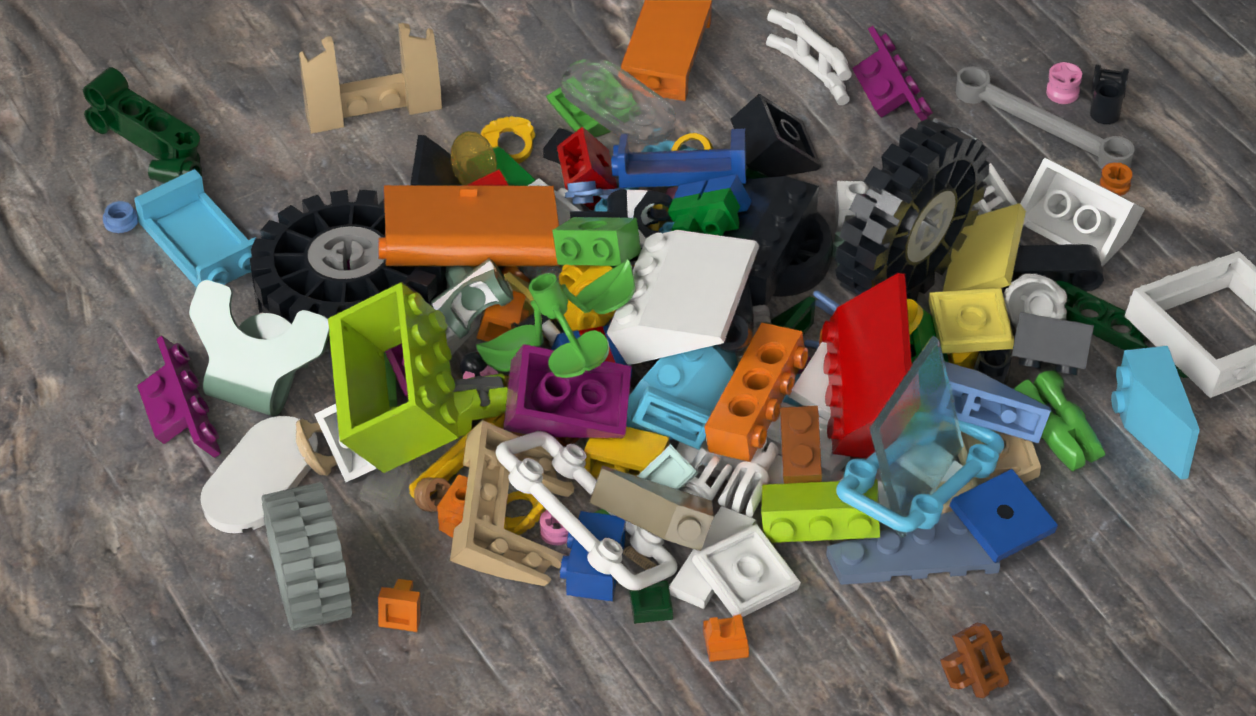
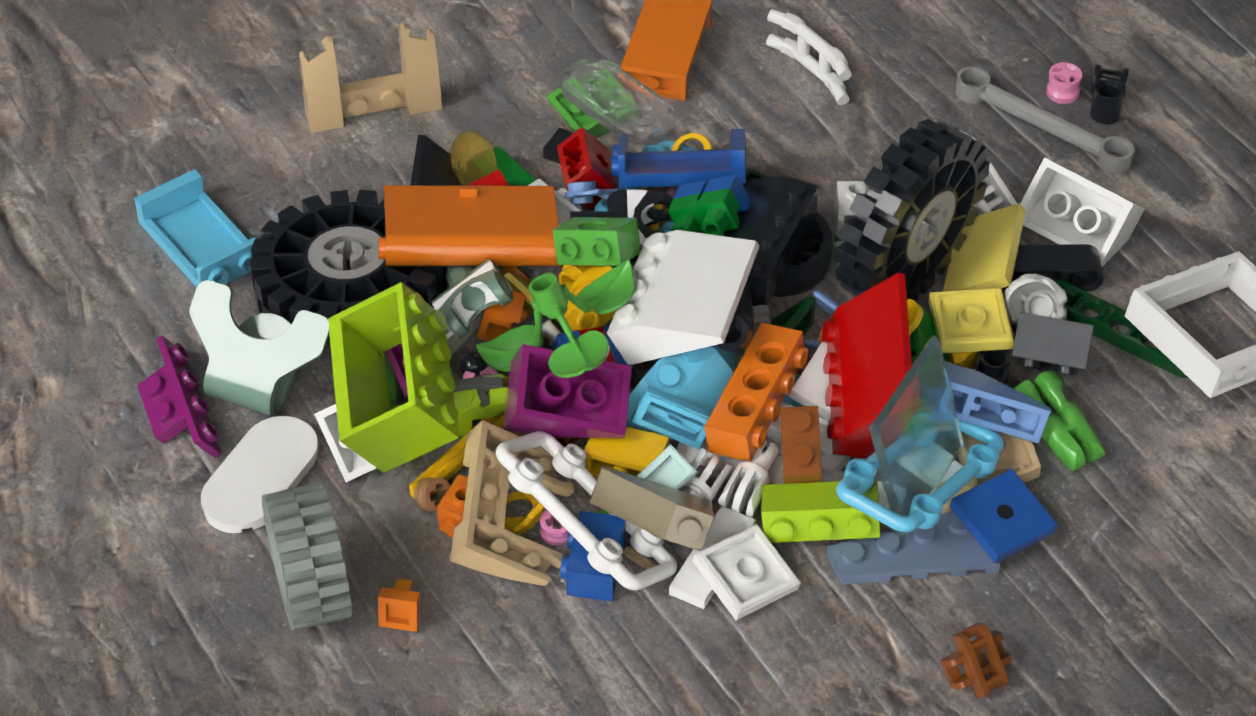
dark green piece [83,67,200,163] -> none
medium blue plate [103,201,138,233] -> none
dark green cone [148,157,202,183] -> none
tan piece [296,419,337,476] -> none
yellow piece [480,116,536,164] -> none
dark green tile [629,580,673,624] -> none
orange tile [703,614,749,662] -> none
black slope [730,94,821,177] -> none
magenta bracket [852,26,933,121] -> none
orange bush [1100,162,1133,196] -> none
medium azure slope [1111,346,1200,479] -> none

